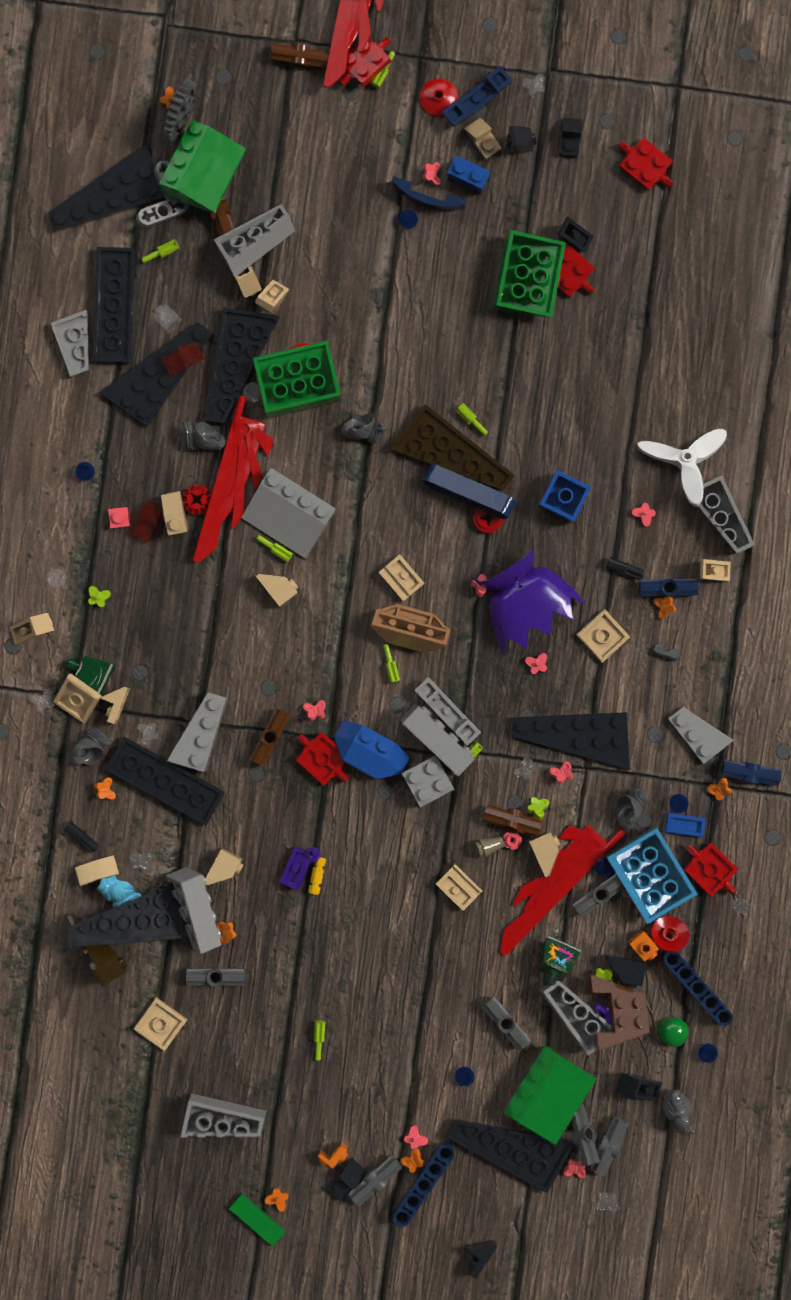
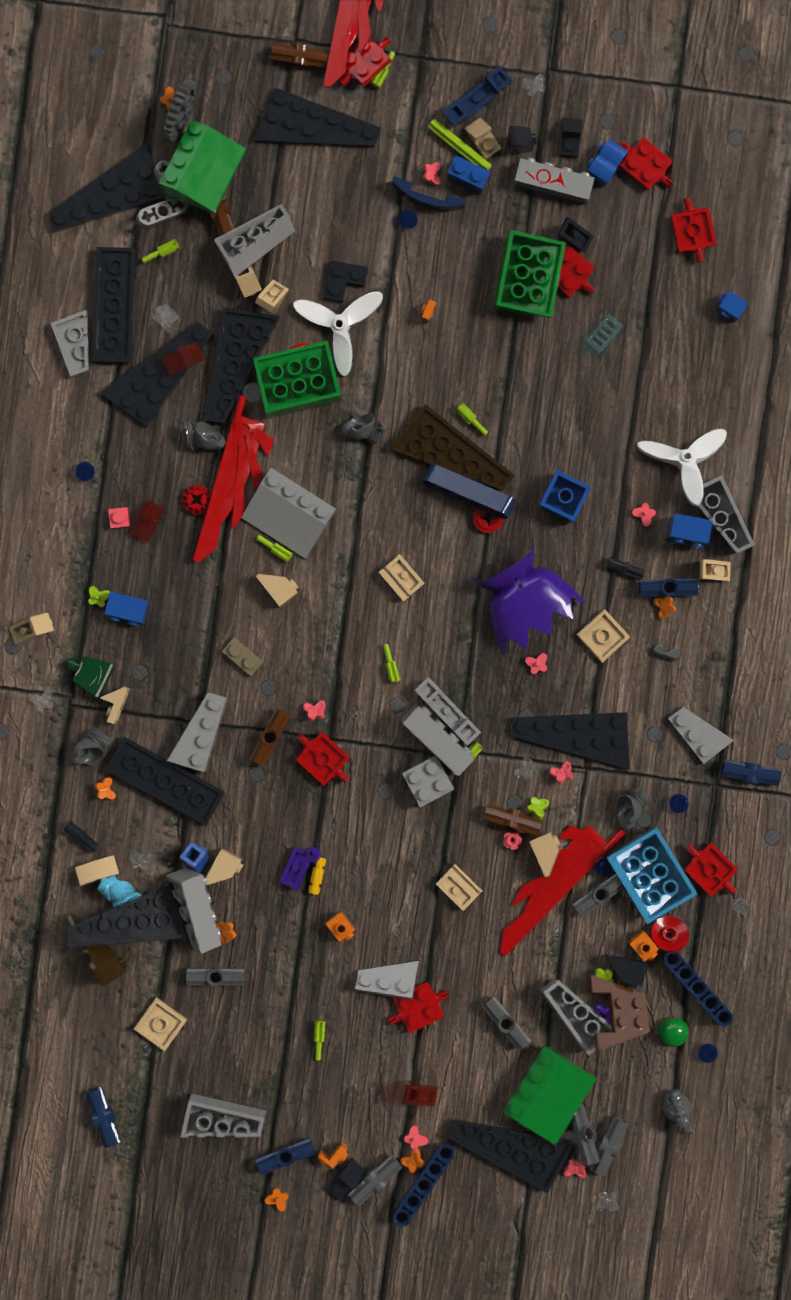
clear plate [47,569,67,588] -> none
tan tile [53,673,102,724] -> none
clear piece [137,723,159,745] -> none
tan slope [161,491,188,535] -> none
green tile [229,1193,286,1247] -> none
blue wedge [334,720,410,780] -> none
medium nougat wedge [371,604,450,653] -> none
red dish [420,78,458,117] -> none
clear blue plate [455,1067,474,1086] -> none
black slope [466,1240,497,1279] -> none
coral piece [471,574,488,597] -> none
dark tan cone [475,836,505,858] -> none
dark green torso [538,935,582,985] -> none
black slope [617,1072,662,1101] -> none
blue tile [665,813,706,837] -> none
orange piece [707,778,732,801] -> none
none -> dark blue piece [86,1087,121,1148]
none -> blue brick [105,592,150,626]
none -> blue brick [180,842,210,873]
none -> dark tan plate [222,637,263,676]
none -> black wing [254,87,381,147]
none -> dark blue piece [255,1137,316,1175]
none -> white piece [293,292,383,376]
none -> black plate [324,260,369,302]
none -> orange brick [326,910,355,942]
none -> light grey wing [355,961,419,1000]
none -> red plate [388,982,450,1033]
none -> clear red slope [402,1080,438,1106]
none -> orange plate [420,300,437,323]
none -> lime axle [428,119,492,171]
none -> light grey brick [514,157,595,204]
none -> clear light blue slope [585,314,623,355]
none -> blue brick [586,139,628,186]
none -> blue brick [666,514,713,549]
none -> red plate [671,197,717,263]
none -> blue brick [717,291,748,322]

